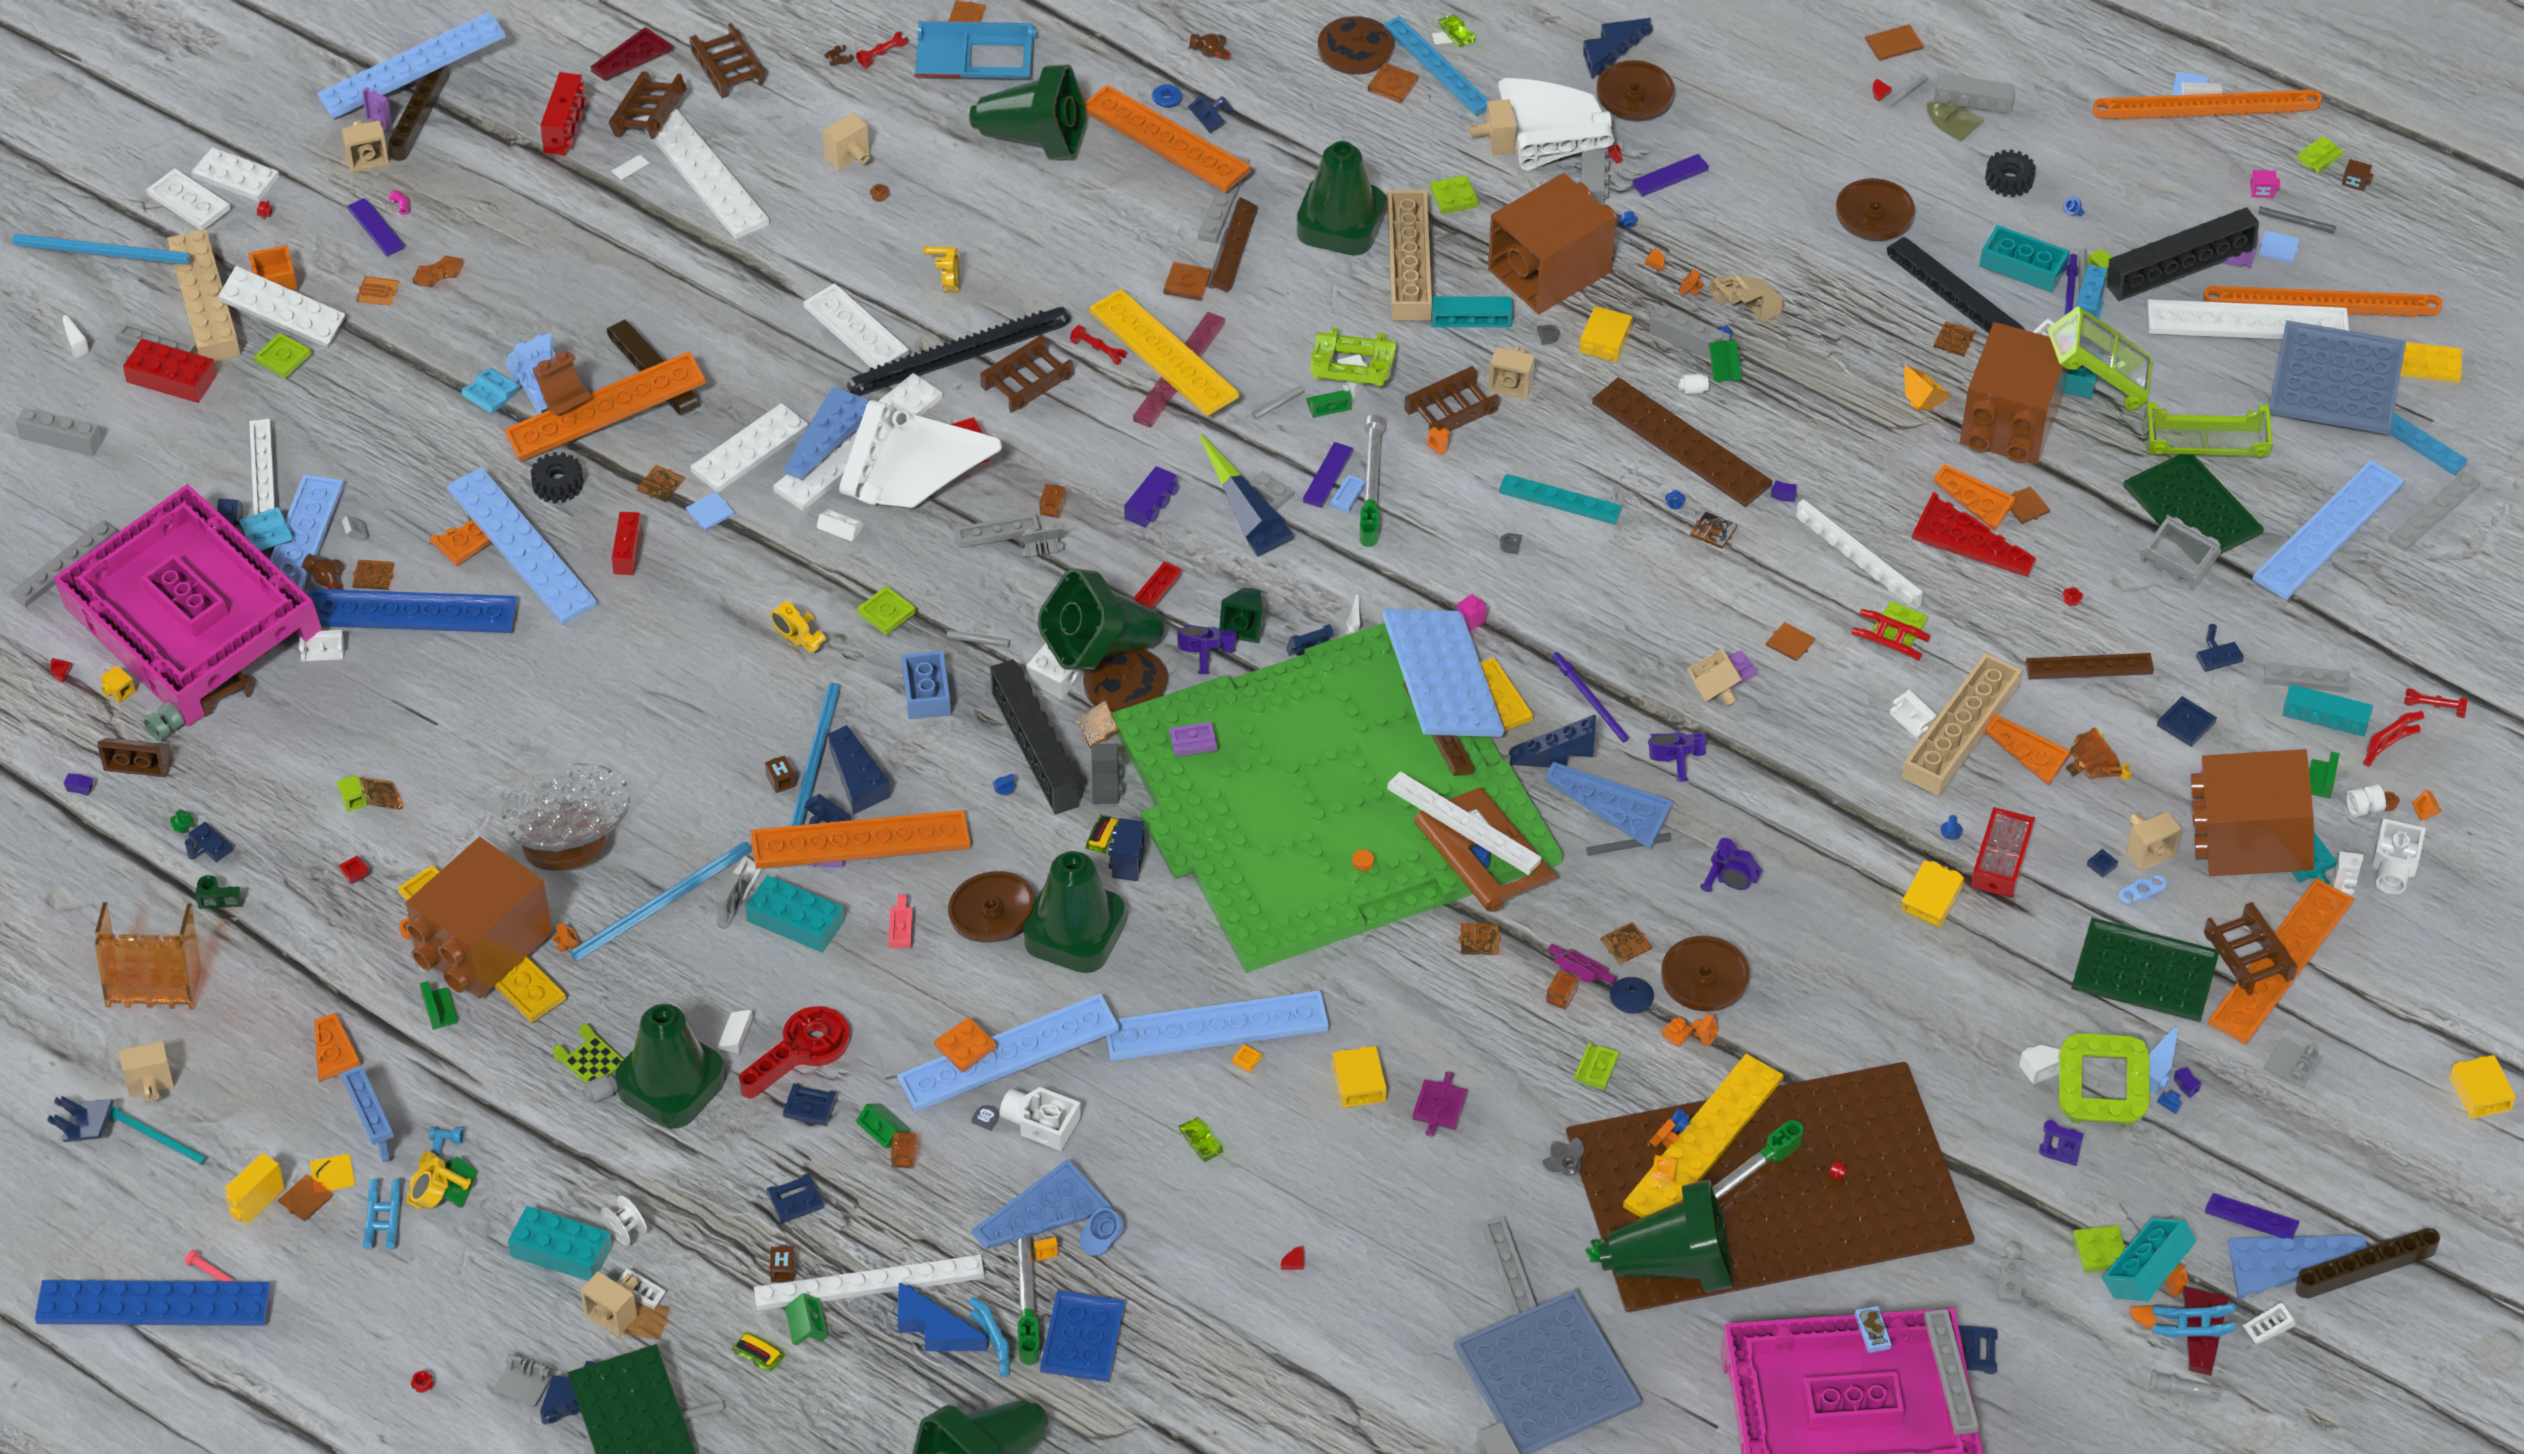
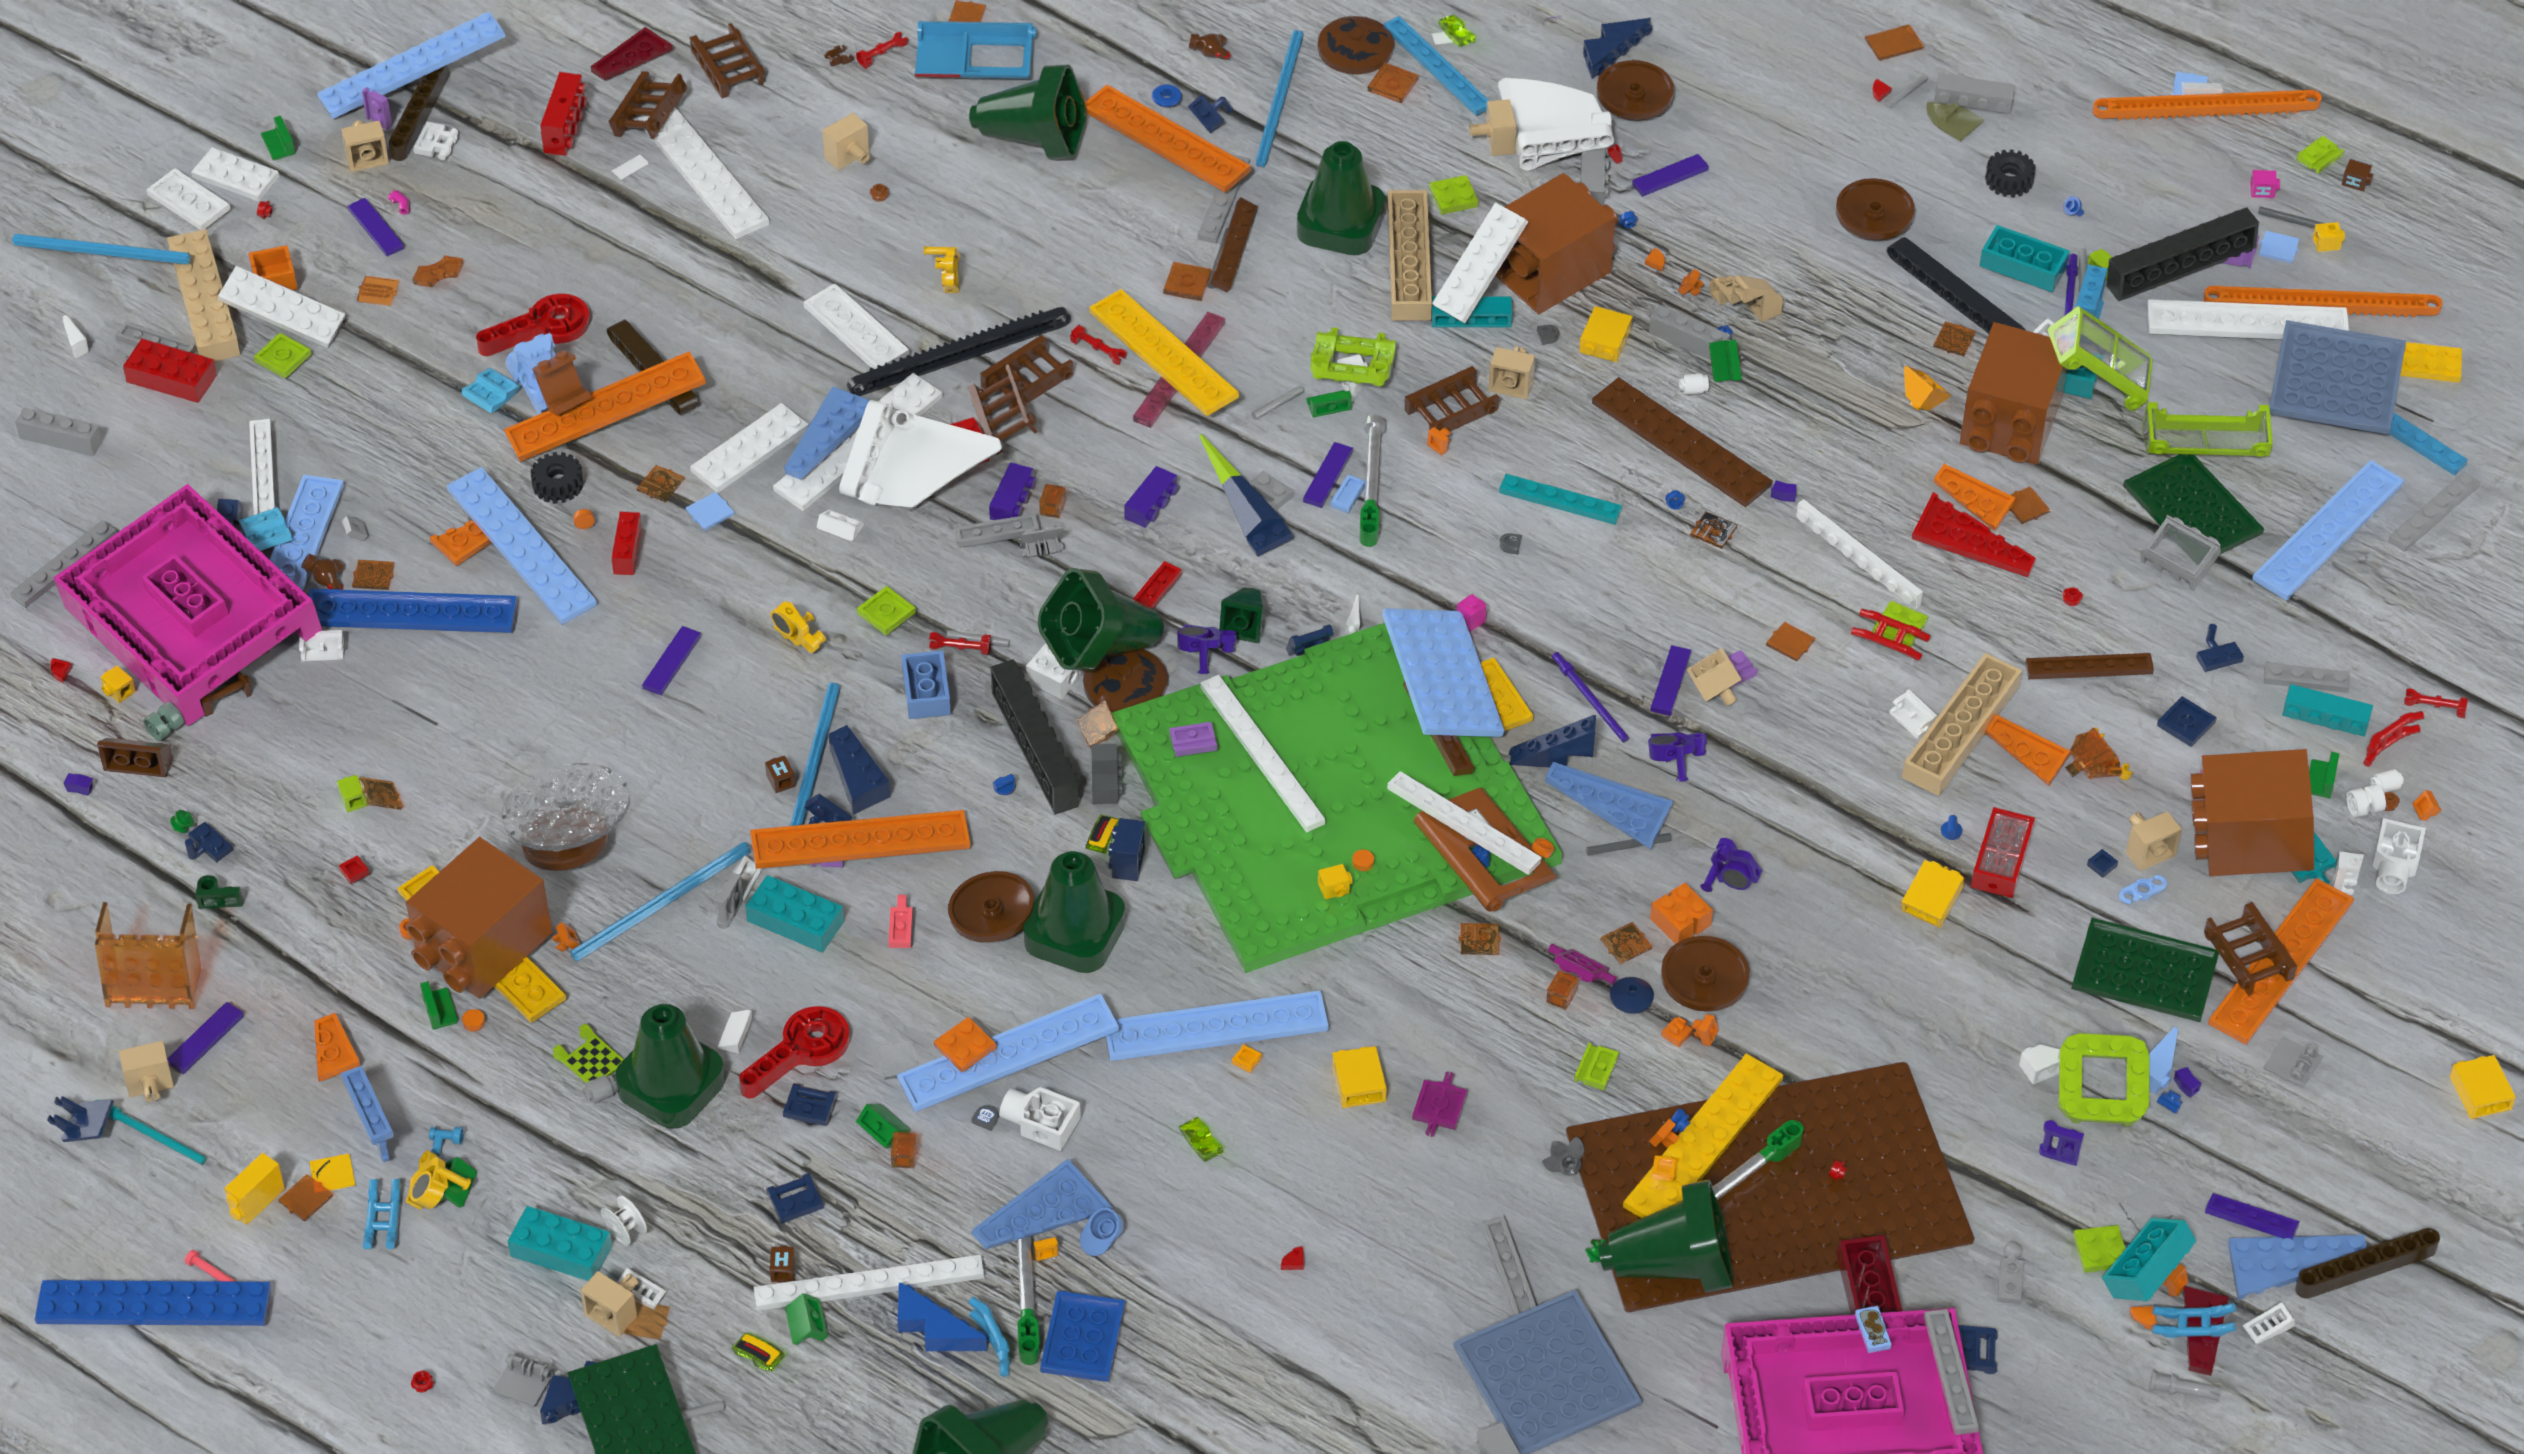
none -> dark purple tile [167,1002,244,1075]
none -> green panel [261,115,295,160]
none -> white plate [413,122,458,160]
none -> orange tile [462,1009,485,1032]
none -> red beam [476,293,590,356]
none -> orange tile [573,509,595,529]
none -> dark purple tile [642,626,701,696]
none -> red piece [929,632,991,655]
none -> reddish brown fence [967,364,1038,455]
none -> dark purple brick [989,462,1036,520]
none -> white plate [1200,675,1325,833]
none -> dark azure axle [1256,30,1303,167]
none -> yellow brick [1318,864,1352,900]
none -> white plate [1432,202,1528,323]
none -> orange tile [1532,838,1554,858]
none -> dark purple tile [1650,645,1691,716]
none -> orange piece [1650,883,1713,944]
none -> dark red brick [1836,1235,1902,1315]
none -> yellow brick [2313,222,2345,252]
none -> white brick [2370,769,2404,794]

